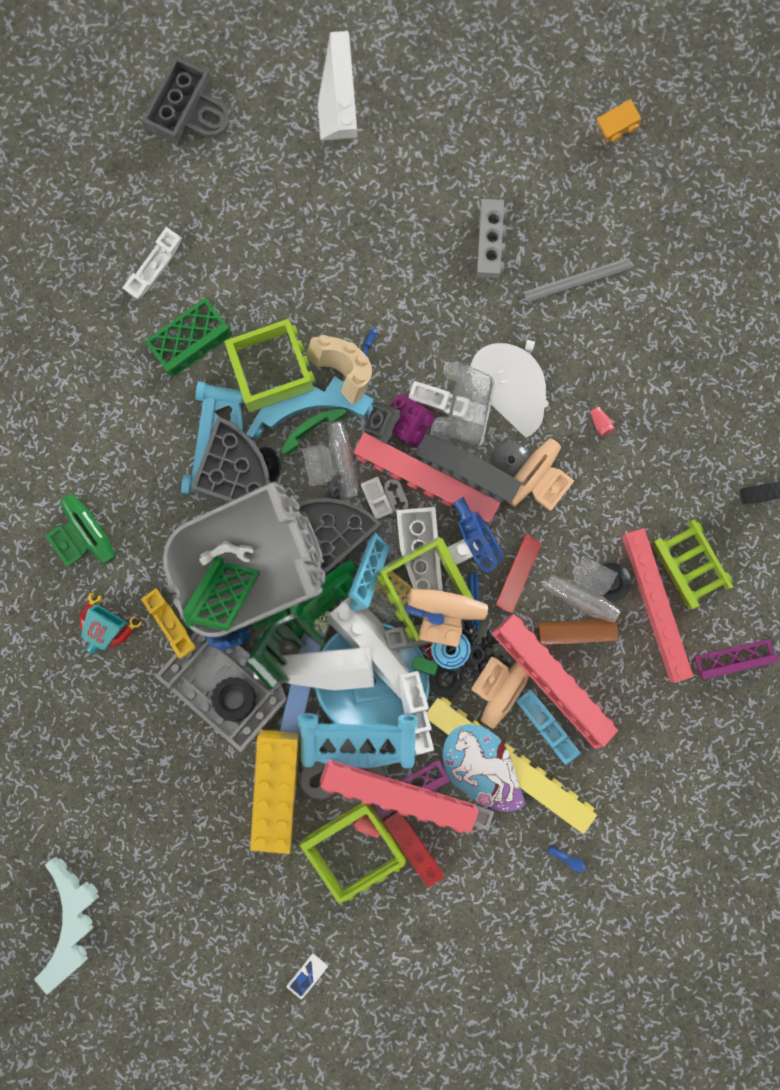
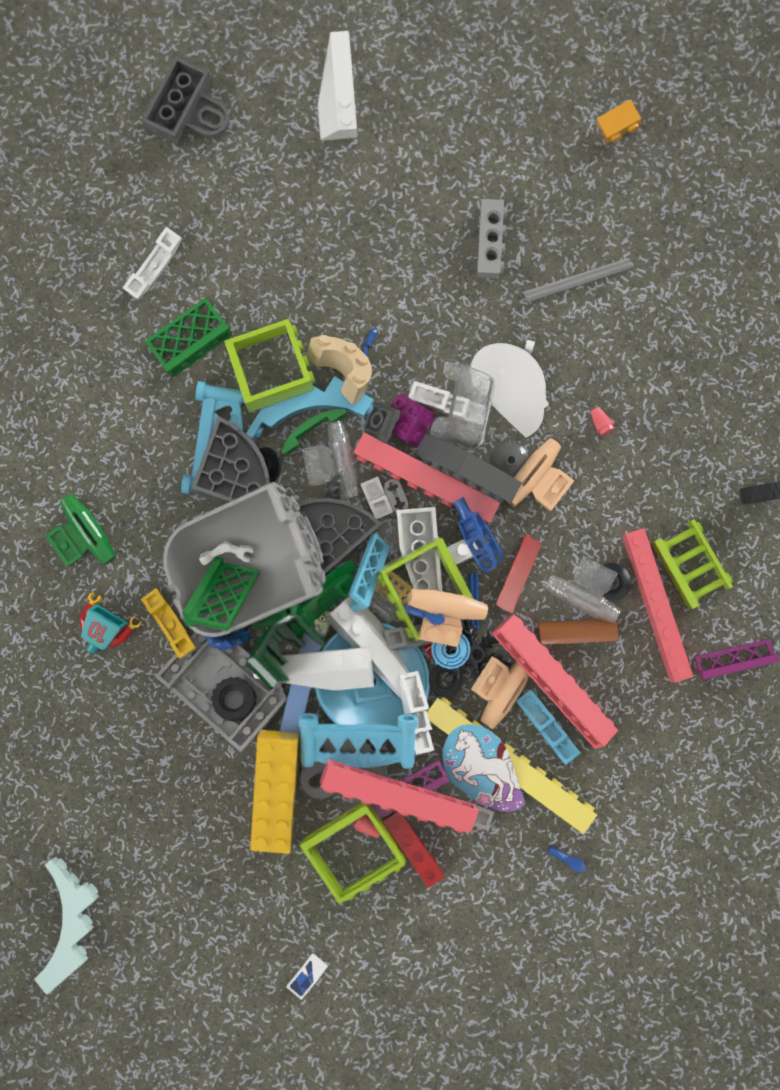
green piece [411,656,438,676] -> none

